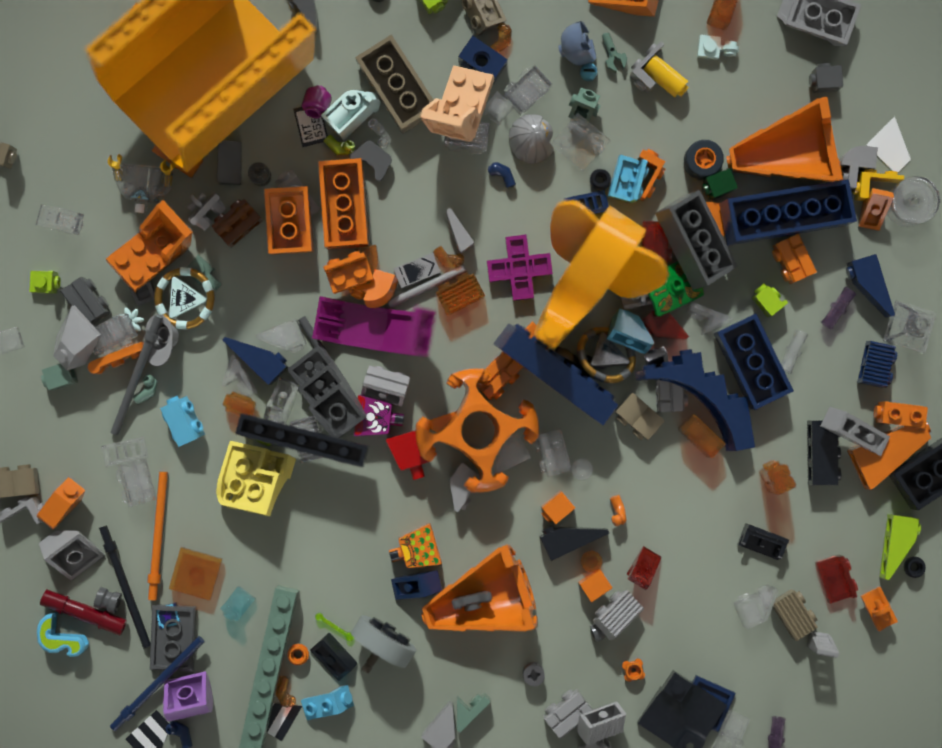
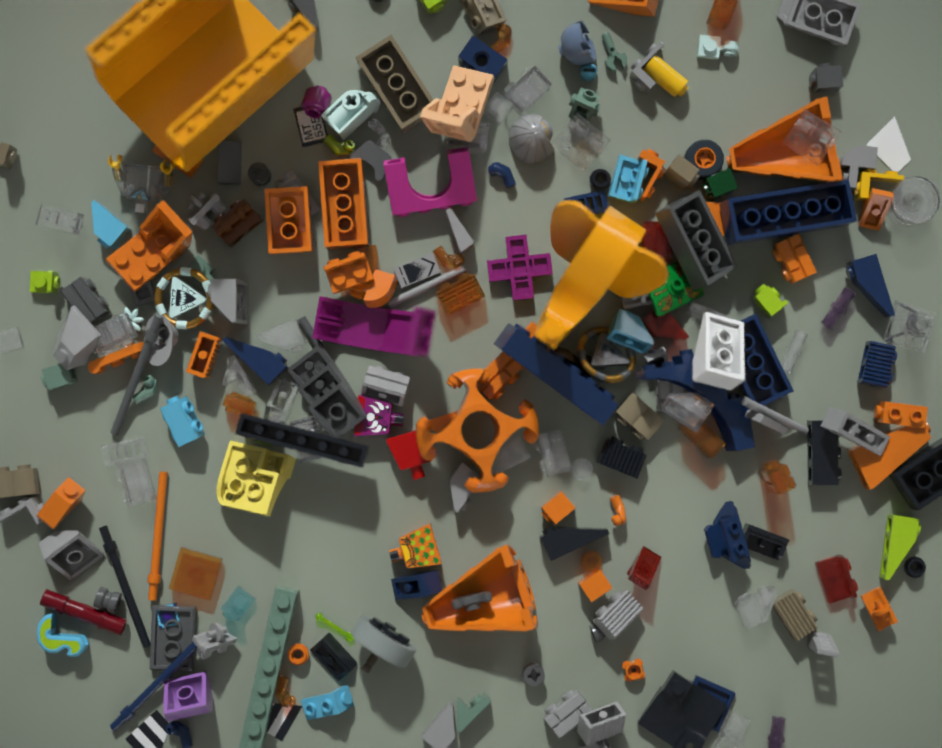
none -> medium azure slope [91,200,131,249]
none -> orange brick [186,331,223,379]
none -> light grey hips [192,623,237,659]
none -> light grey slope [208,279,248,325]
none -> dark pink arch [383,146,477,217]
none -> black brick [596,436,647,479]
none -> clear slope [660,393,715,433]
none -> dark tan brick [663,154,700,190]
none -> white slope [693,312,745,390]
none -> dark blue piece [704,501,751,569]
none -> light grey bar [742,397,809,435]
none -> light grey tile [745,409,788,435]
none -> clear hinge [782,109,842,165]

